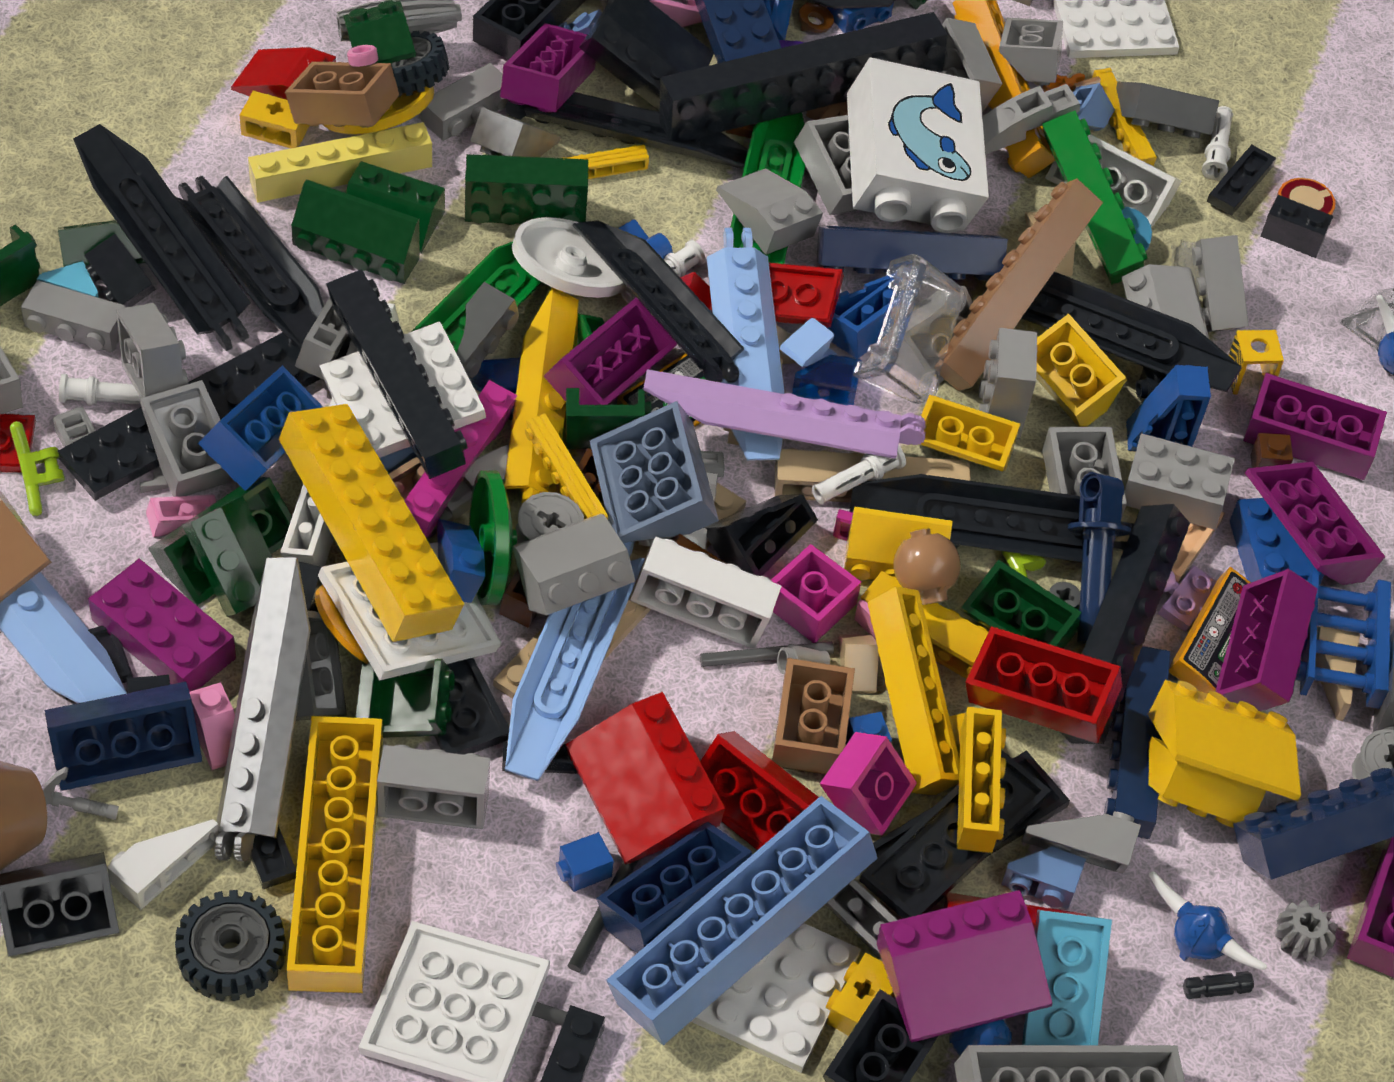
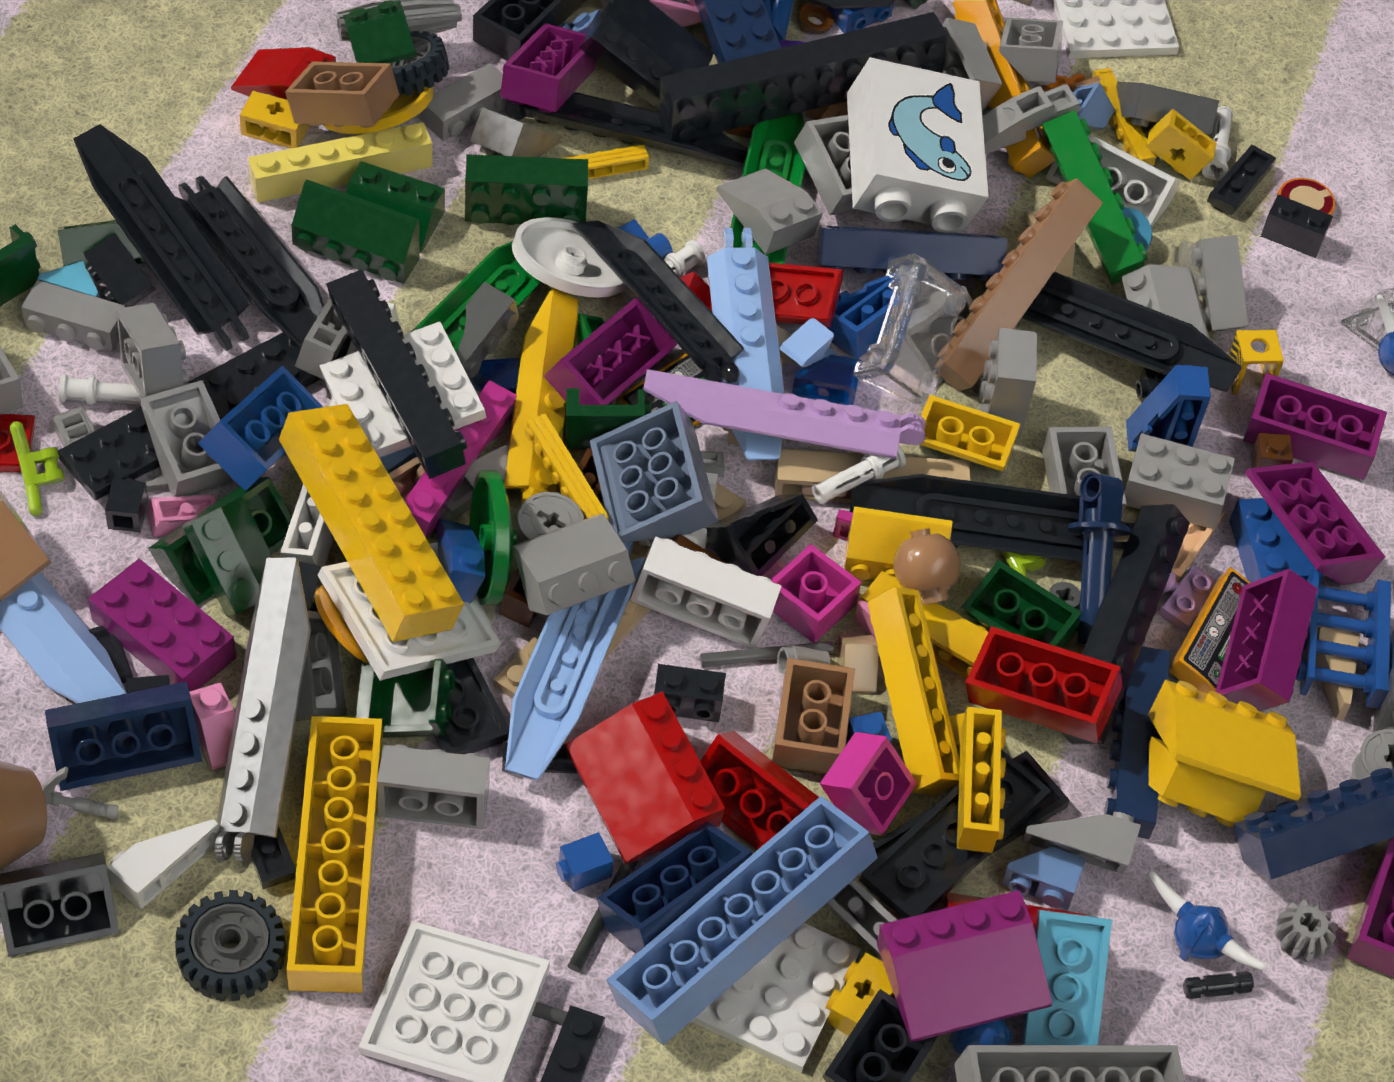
bright pink tile [347,45,379,67] -> none
yellow slope [1036,313,1127,427] -> none
none -> black brick [105,478,149,532]
none -> black brick [654,664,726,723]
none -> yellow brick [1146,109,1217,180]

